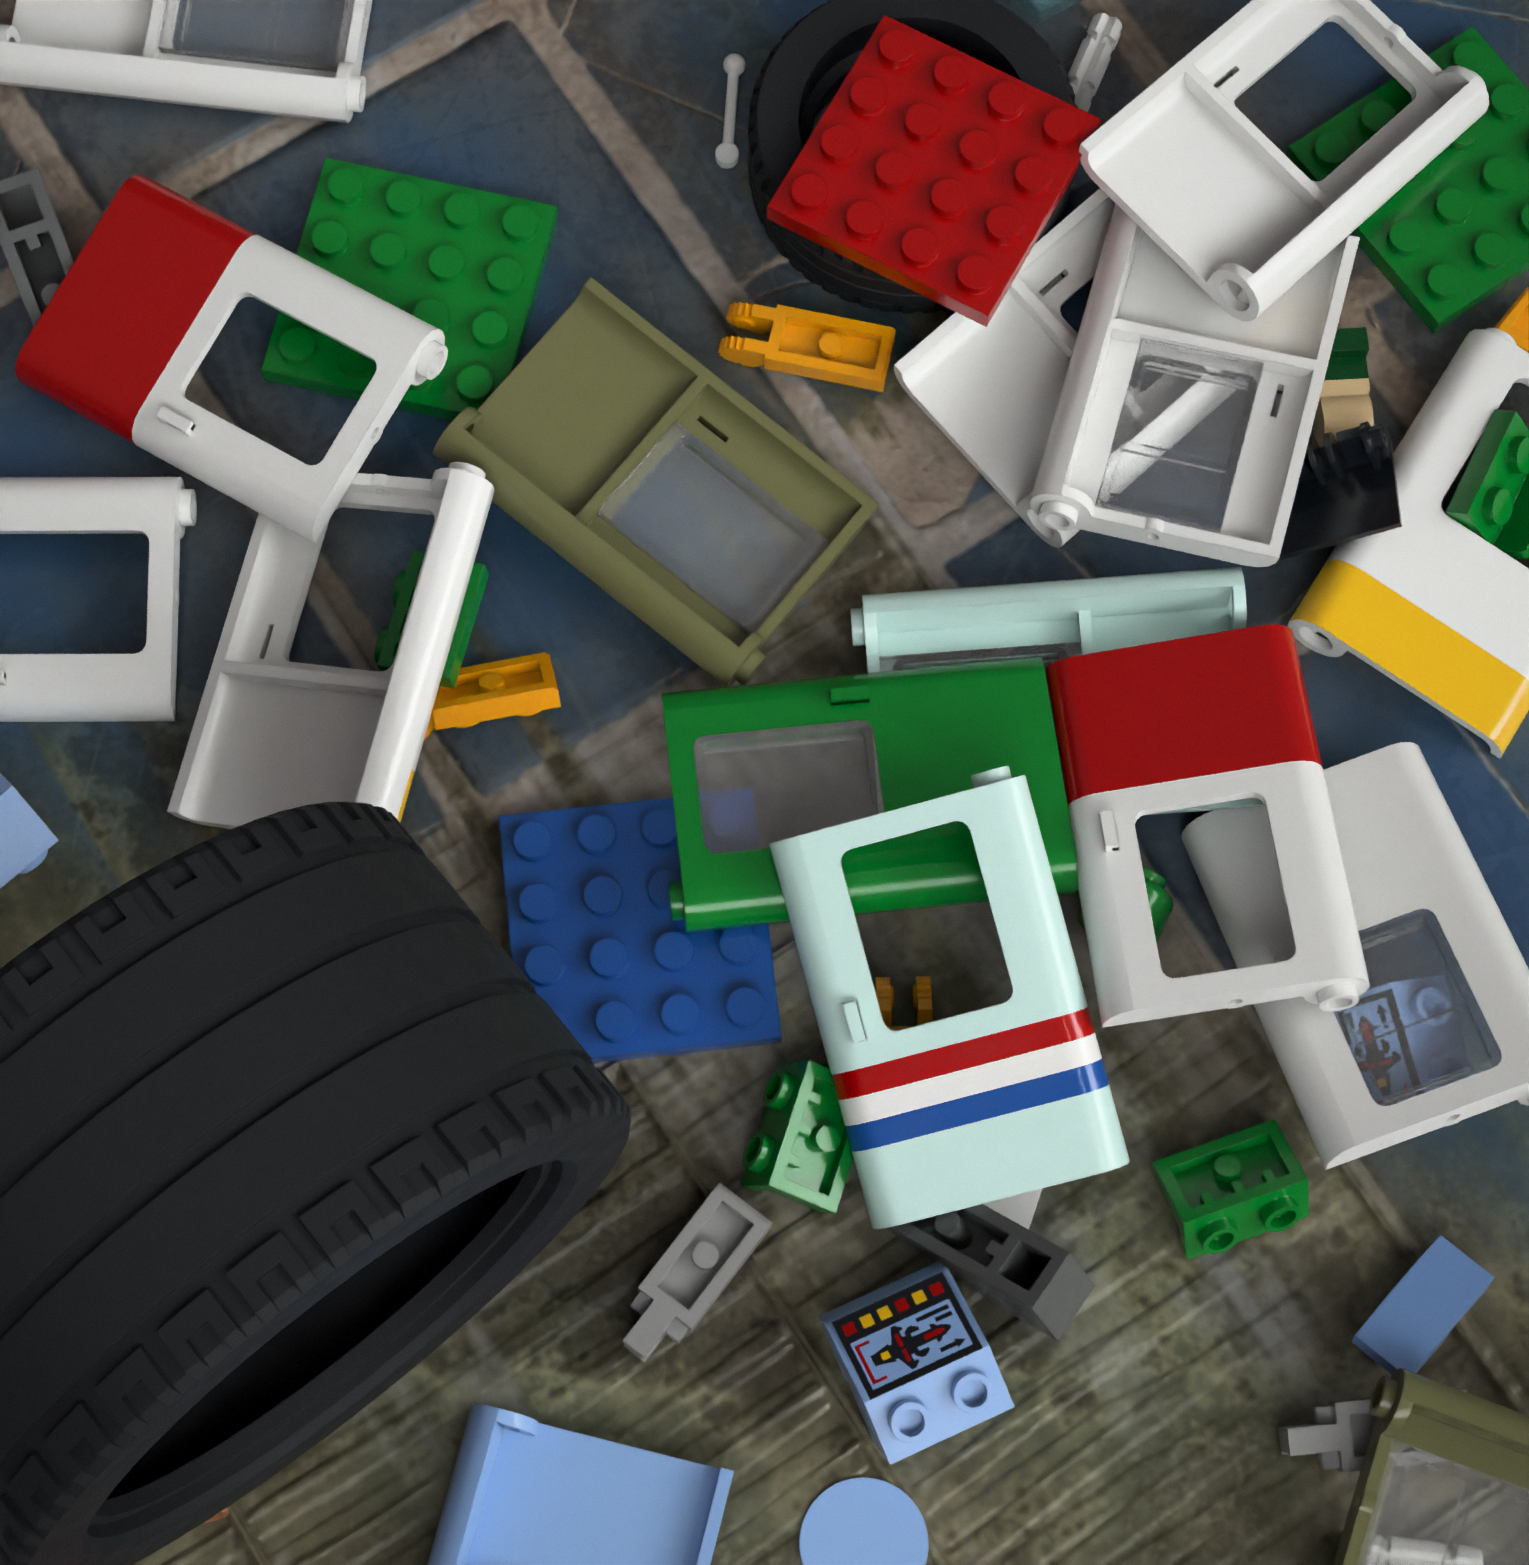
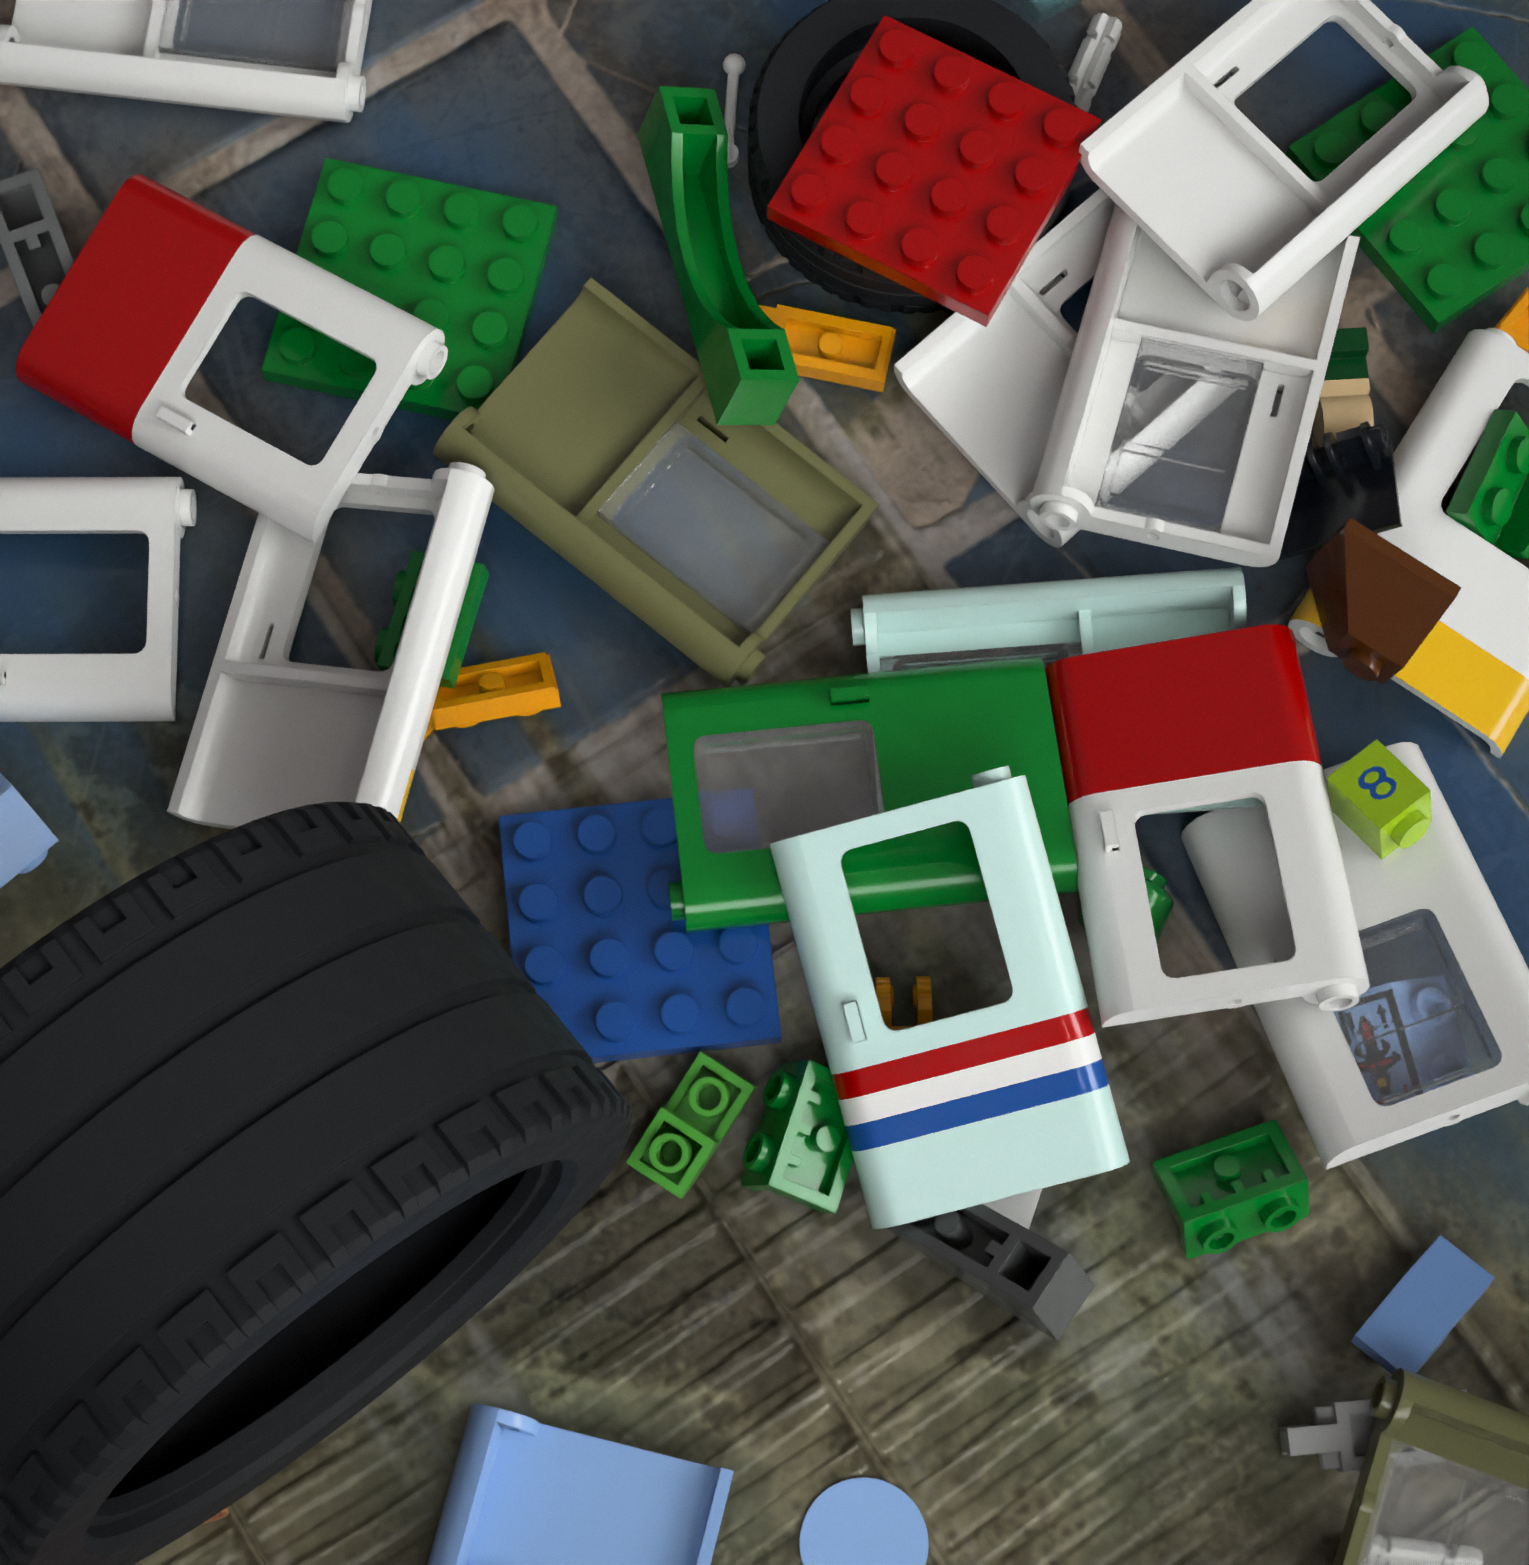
light grey hinge [622,1183,772,1363] -> none
light blue piece [818,1261,1015,1465] -> none
none -> bright green slope [626,1051,758,1199]
none -> green arch [637,86,799,425]
none -> reddish brown slope [1305,518,1462,685]
none -> lime brick [1327,739,1432,860]

